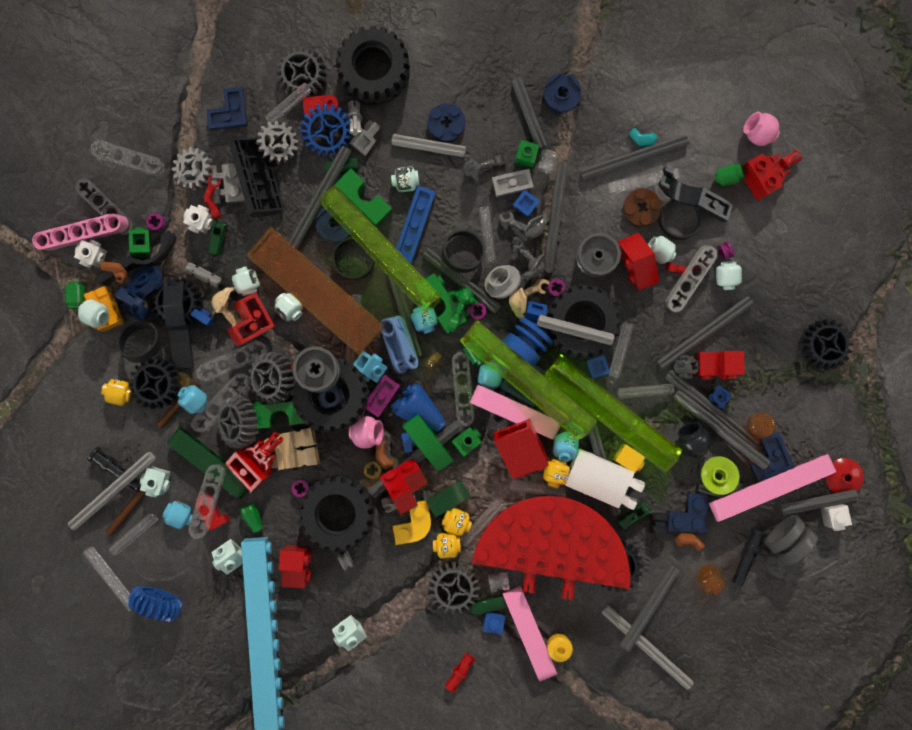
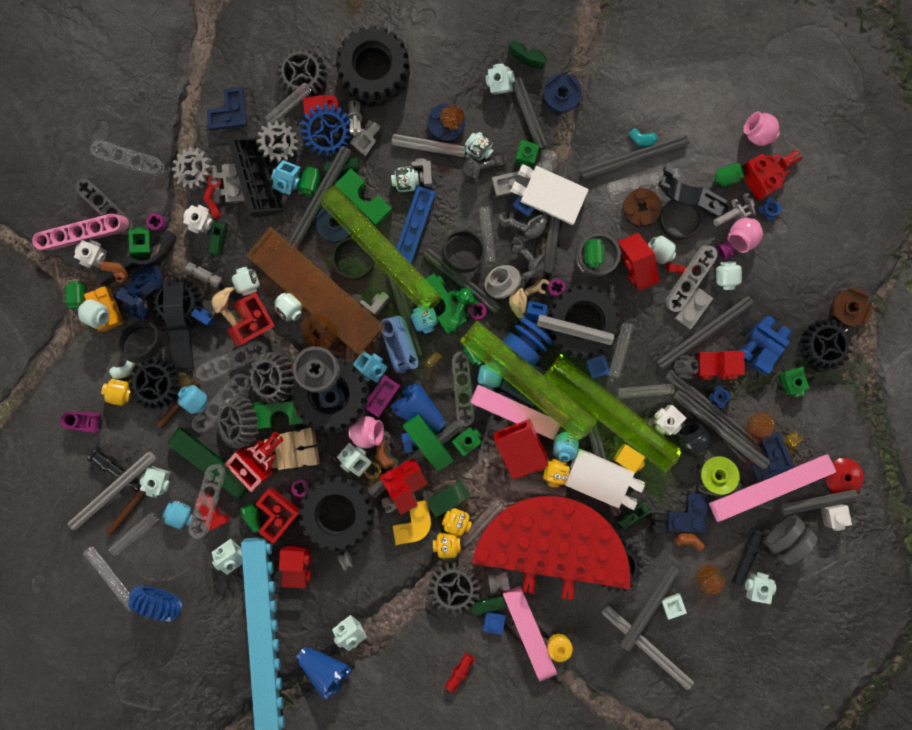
none -> magenta piece [60,411,102,433]
none -> light aqua arm [109,360,137,379]
none -> red brick [256,487,299,544]
none -> medium azure brick [271,160,301,195]
none -> blue cone [296,646,352,700]
none -> green brick [298,167,321,197]
none -> reddish brown plate [300,314,337,350]
none -> light aqua brick [337,443,372,477]
none -> light grey bracket [360,292,390,316]
none -> light grey bracket [411,158,432,188]
none -> clear orange gear [440,104,464,129]
none -> light aqua head [465,132,494,161]
none -> light aqua brick [486,64,515,95]
none -> dark green slope [508,40,547,69]
none -> white tile [511,164,589,225]
none -> green brick [585,239,605,268]
none -> white brick [653,405,686,435]
none -> light aqua plate [661,593,687,620]
none -> light grey plate [674,287,713,330]
none -> light grey piece [713,193,756,226]
none -> bright pink piece [728,218,763,253]
none -> blue hips [739,316,792,374]
none -> light aqua brick [745,572,776,604]
none -> blue plate [759,198,782,221]
none -> green brick [779,366,810,397]
none -> clear yellow bush [784,430,803,449]
none -> reddish brown plate [831,288,873,327]

